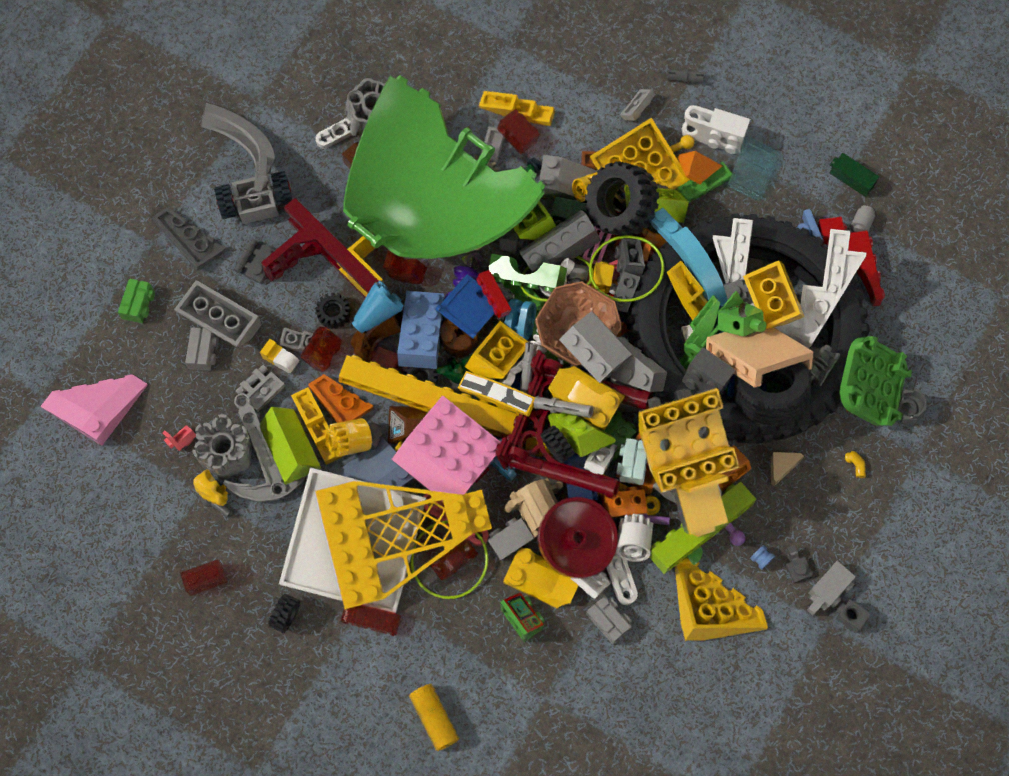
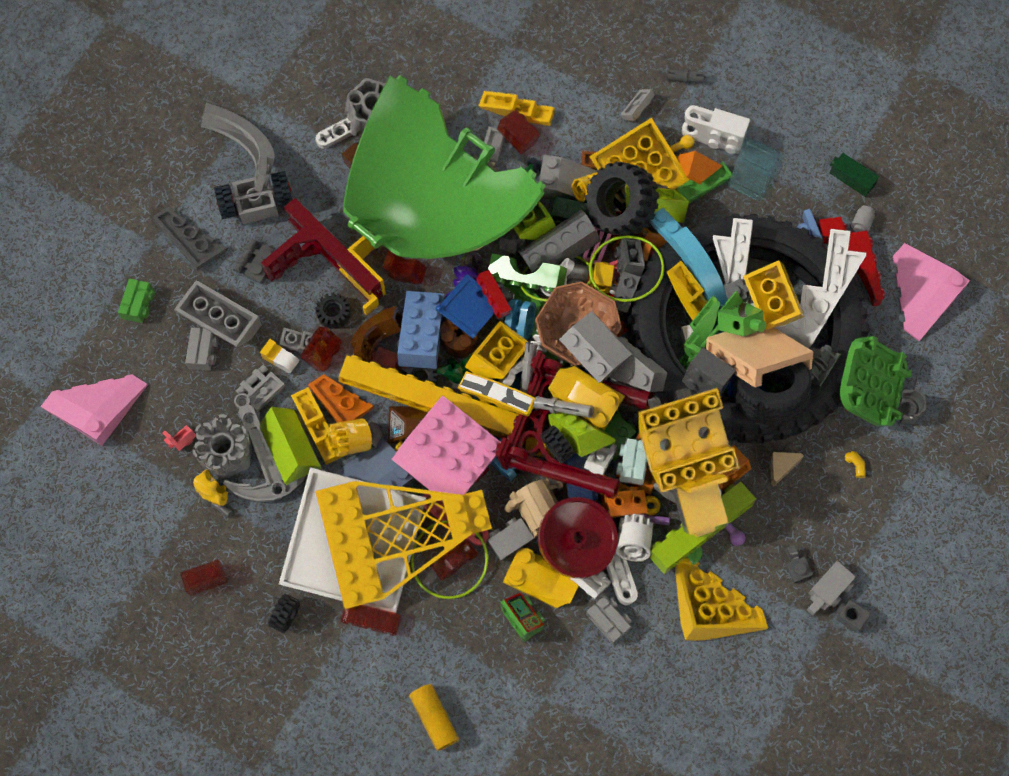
dark azure cone [352,280,404,333] -> none
medium blue wheel [750,545,776,570] -> none
none -> bright pink slope [893,243,970,341]

